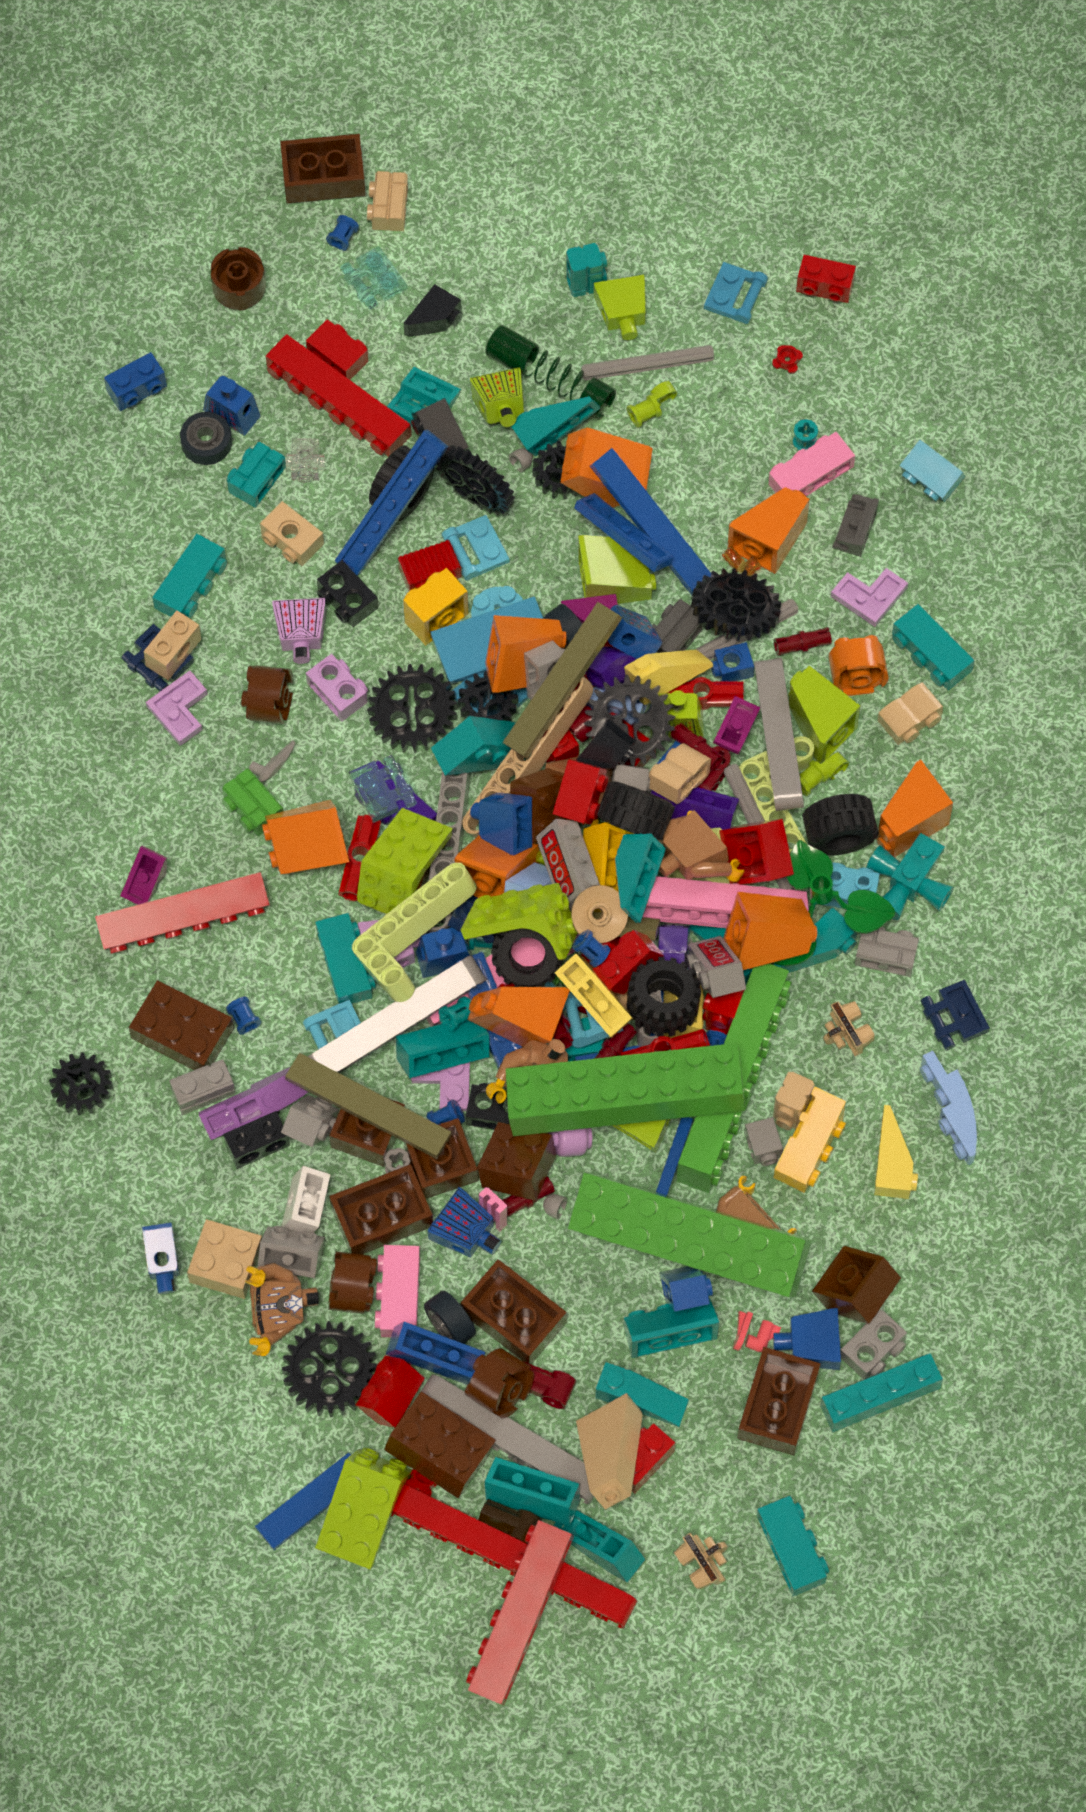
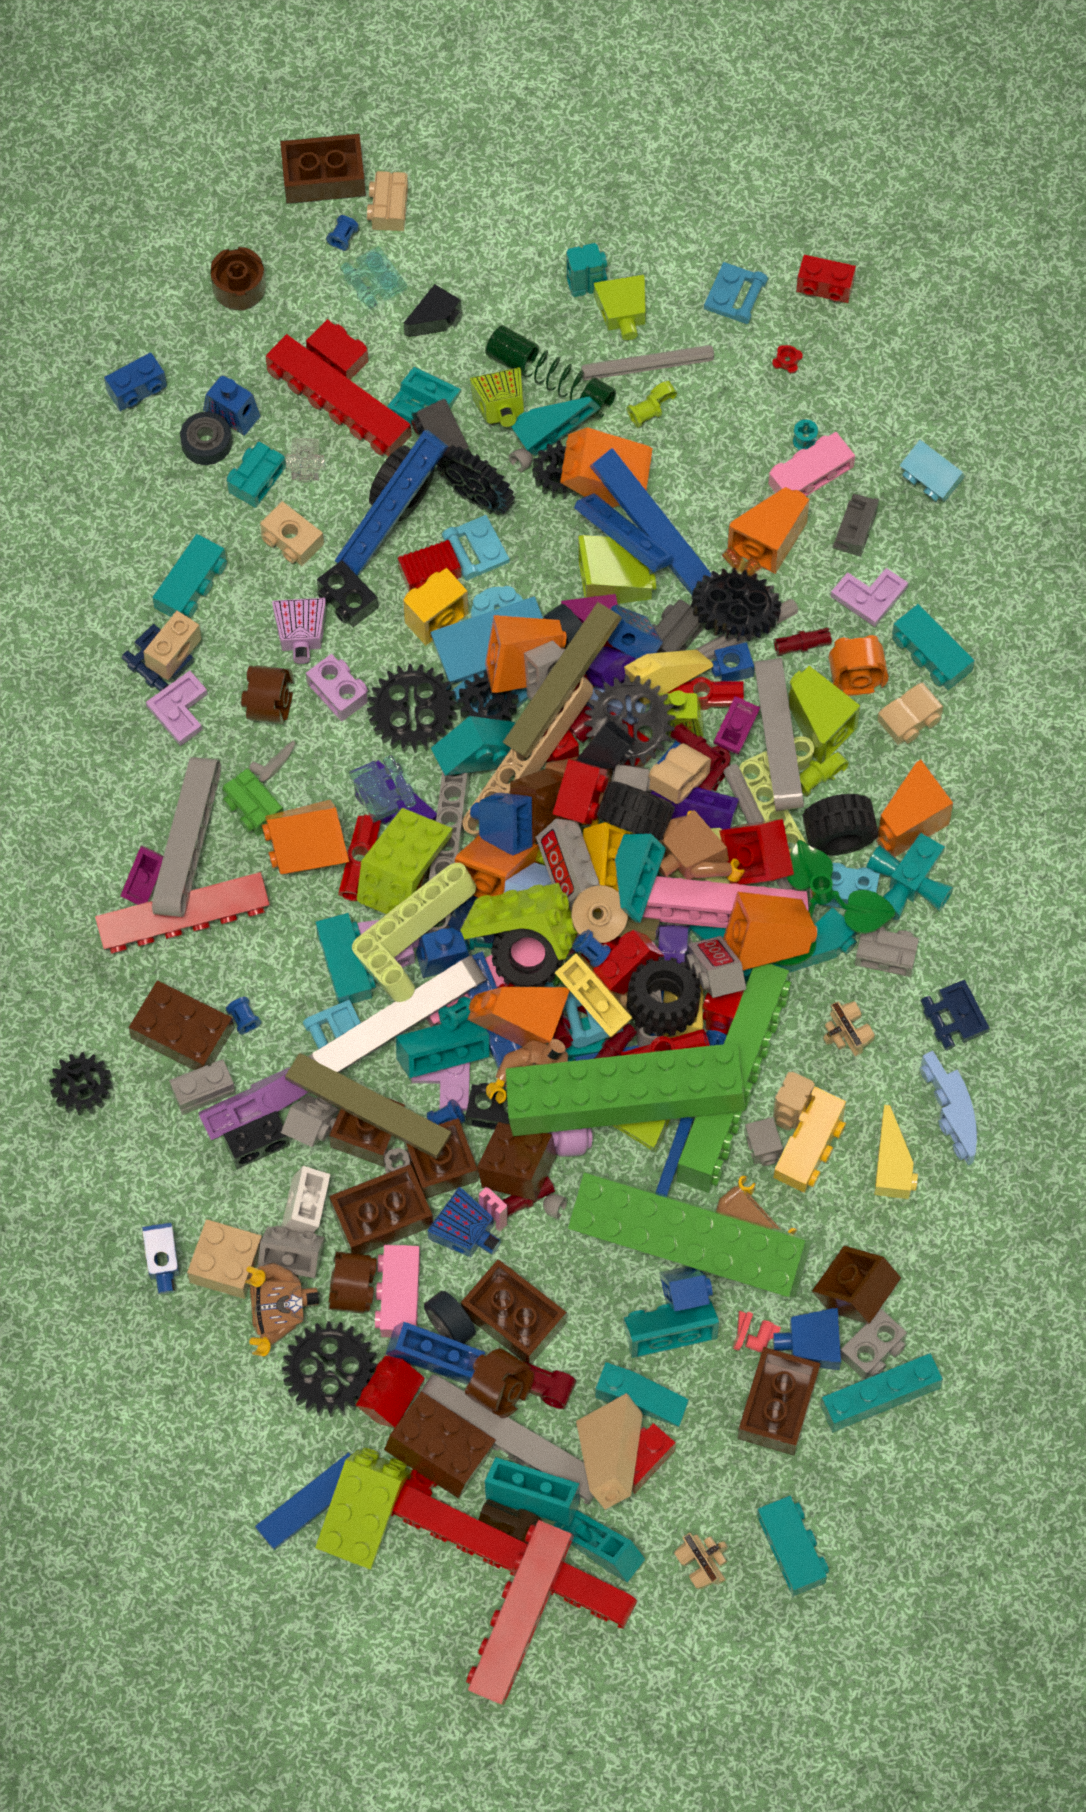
none -> light grey beam [152,757,221,917]

